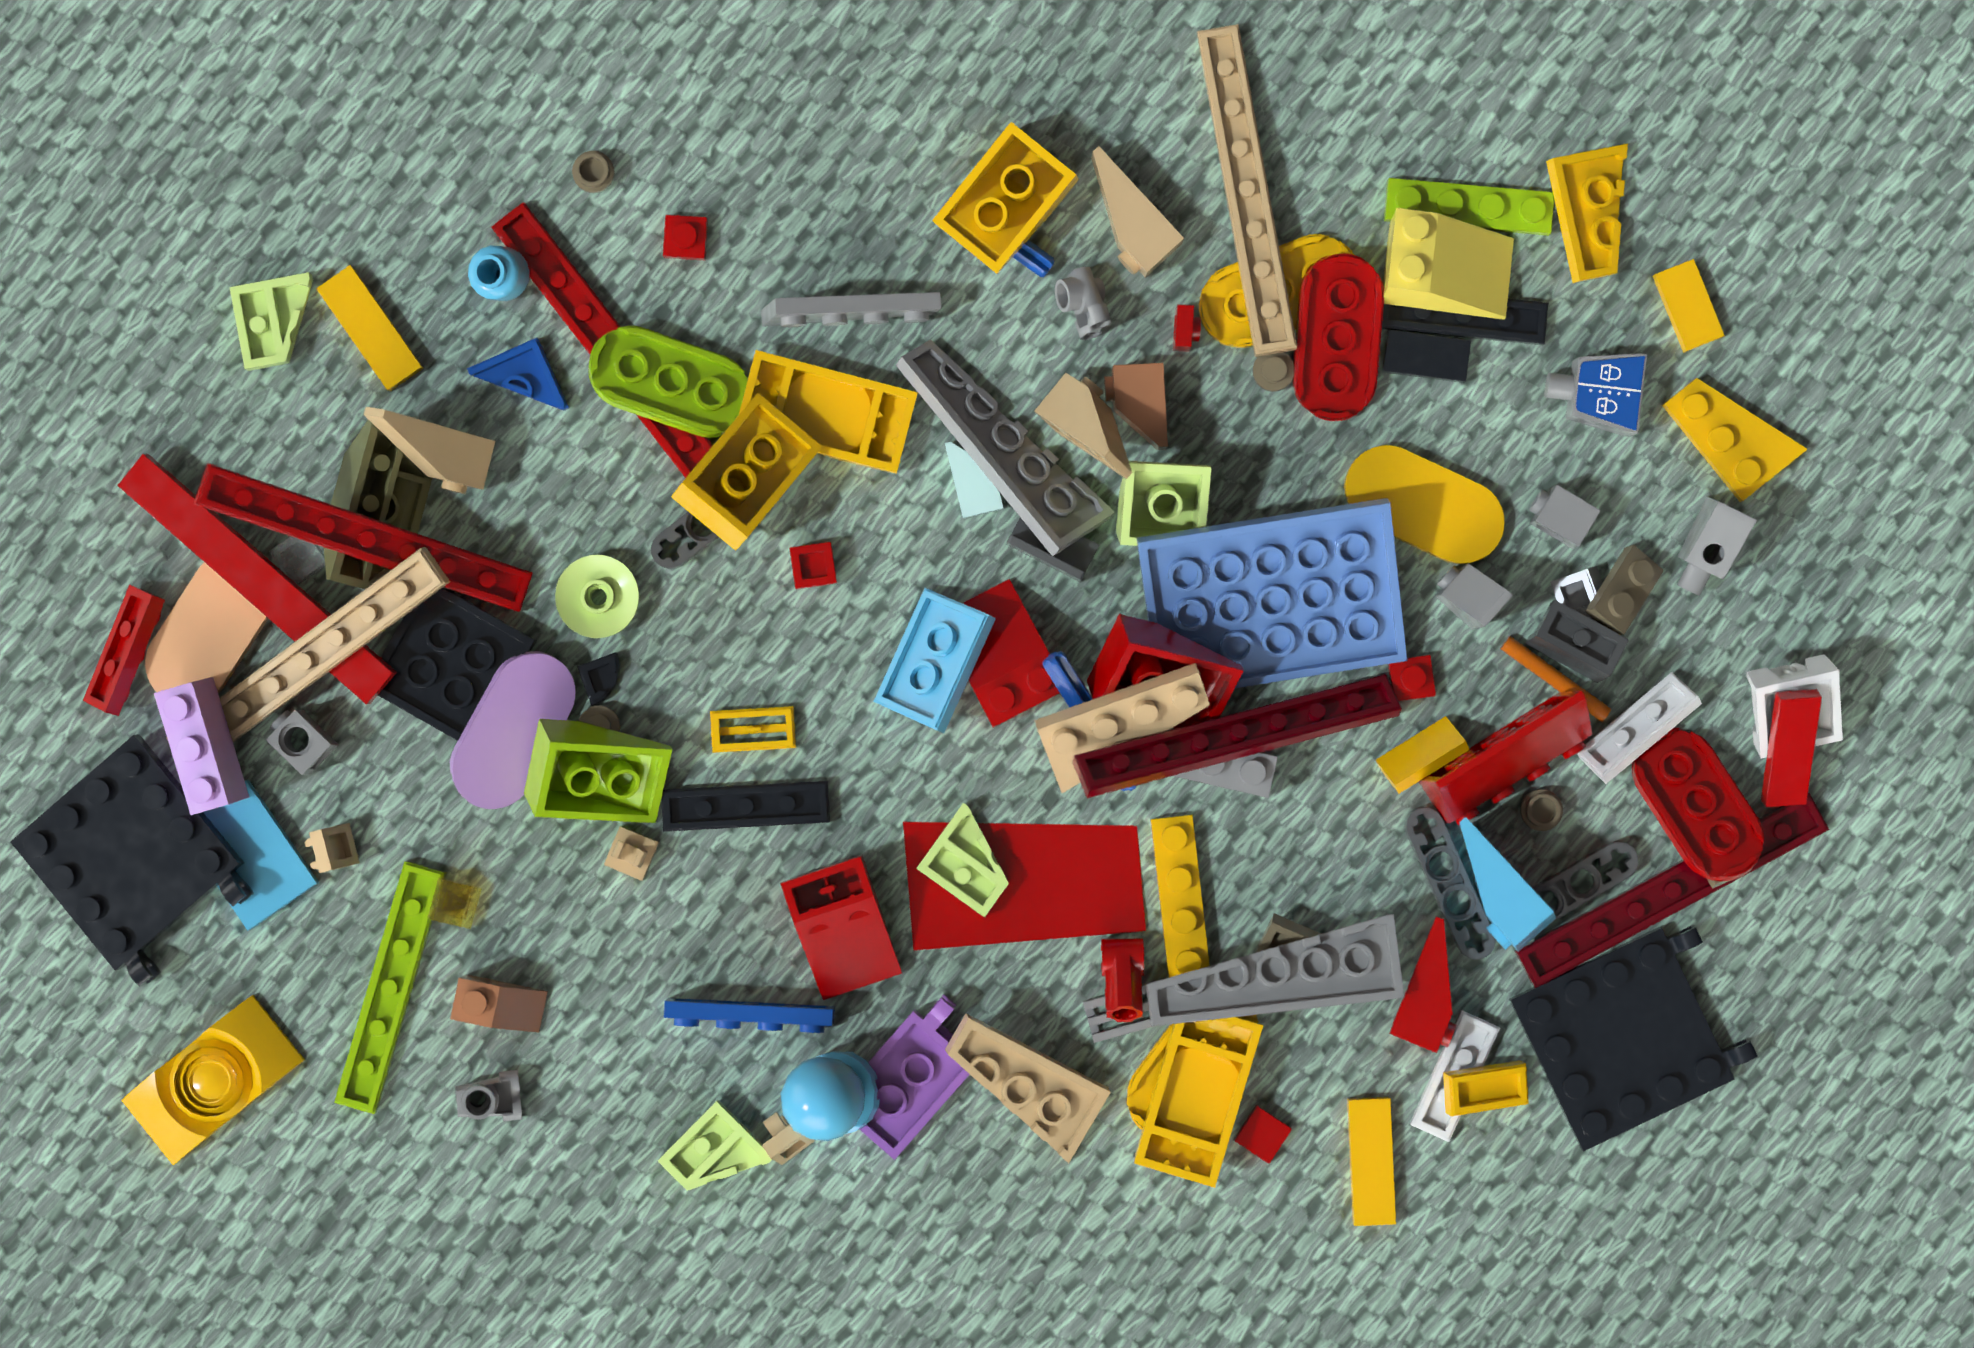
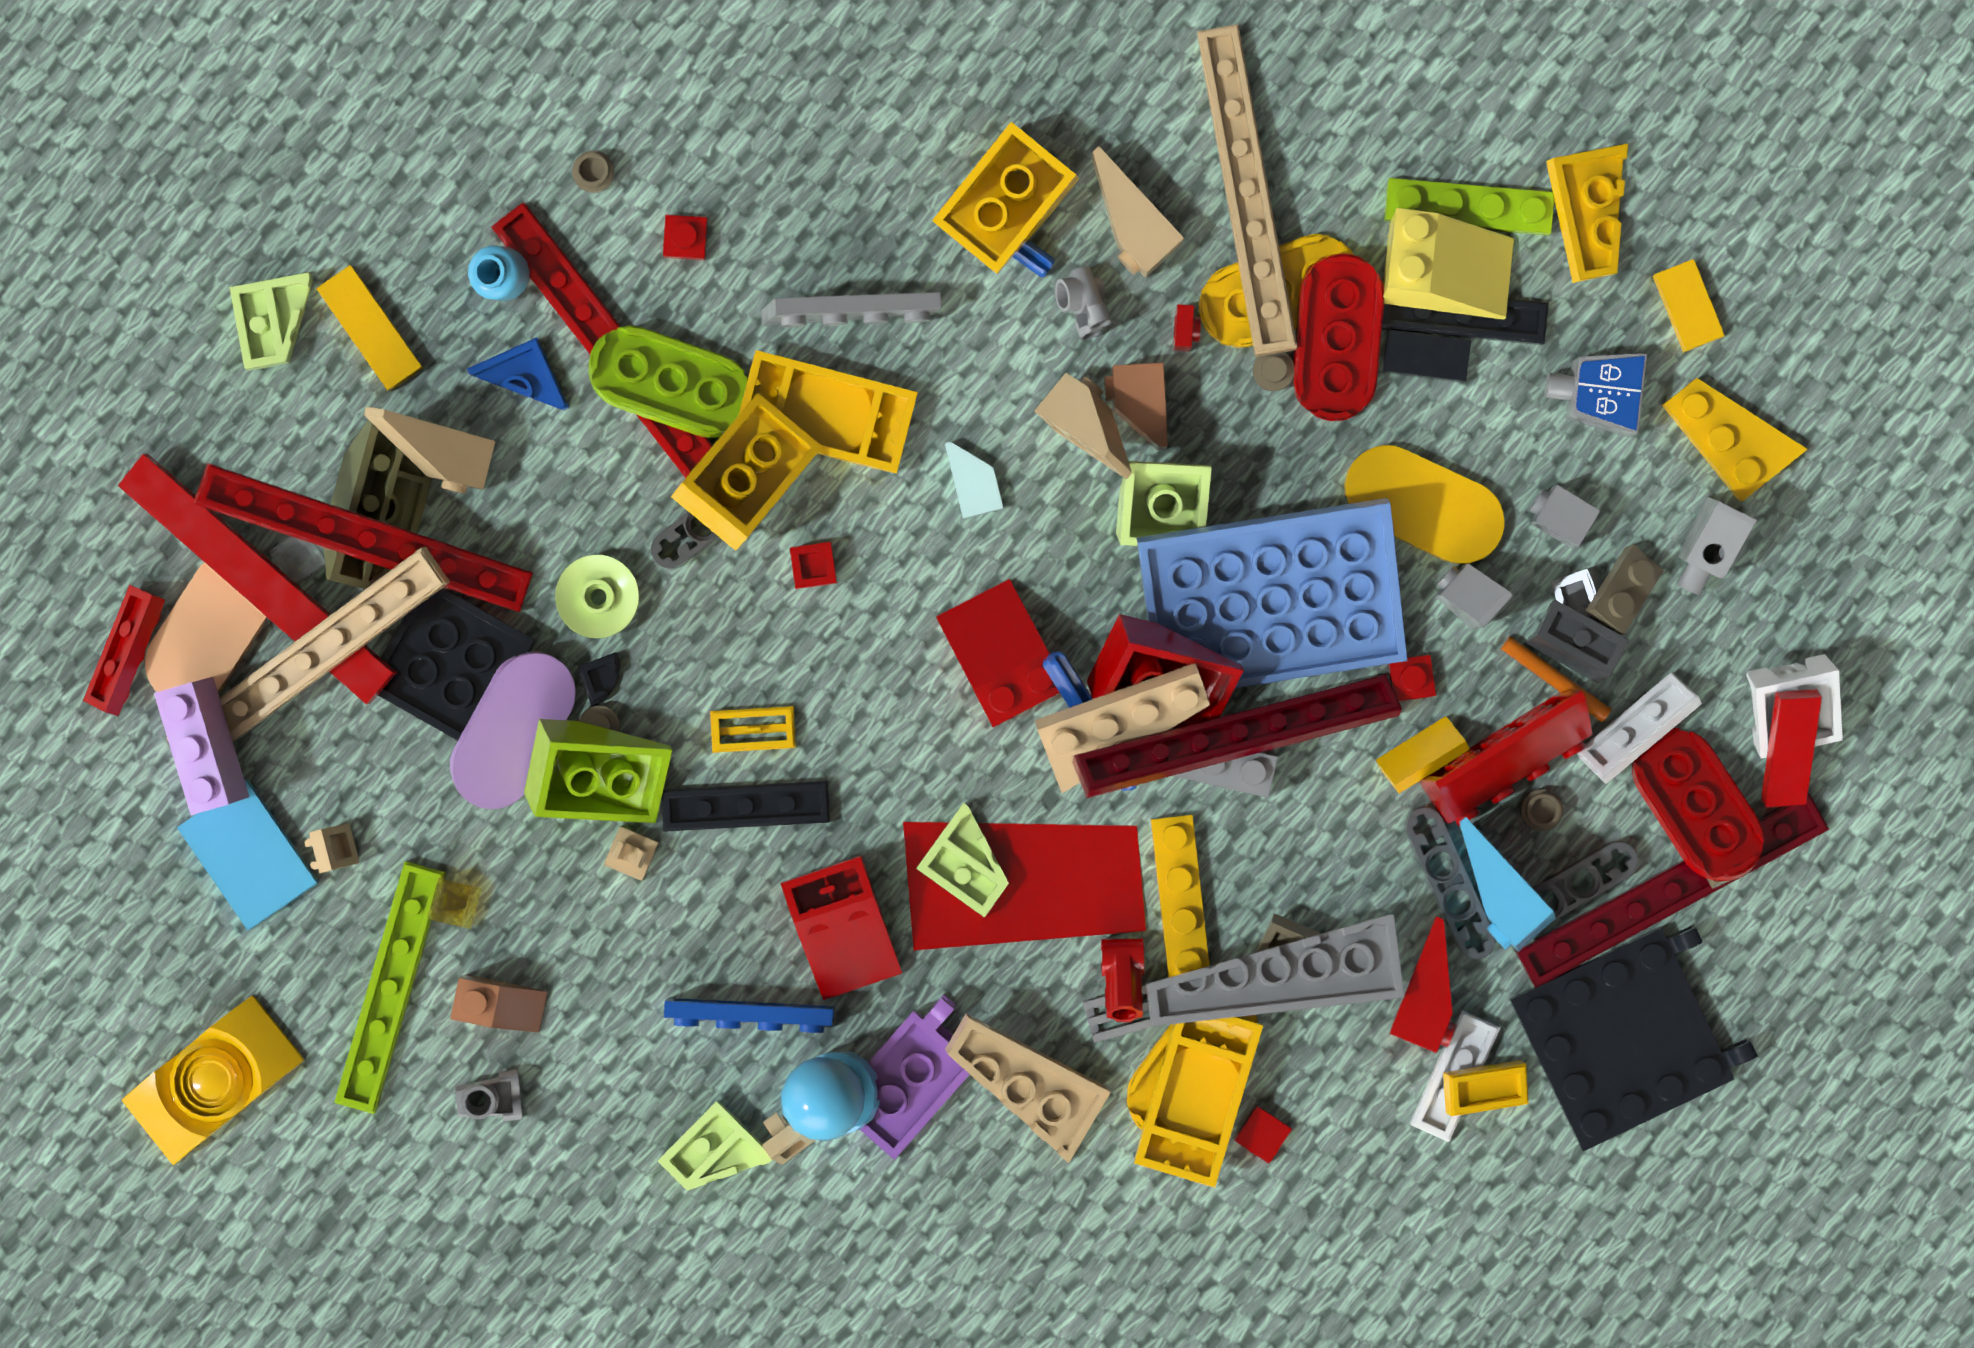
black plate [10,734,254,986] -> none
light grey brick [266,710,339,775] -> none
medium azure tile [873,588,996,733] -> none
light grey wing [896,340,1115,556] -> none
dark grey panel [1006,517,1099,582] -> none
yellow tile [1347,1097,1396,1226] -> none

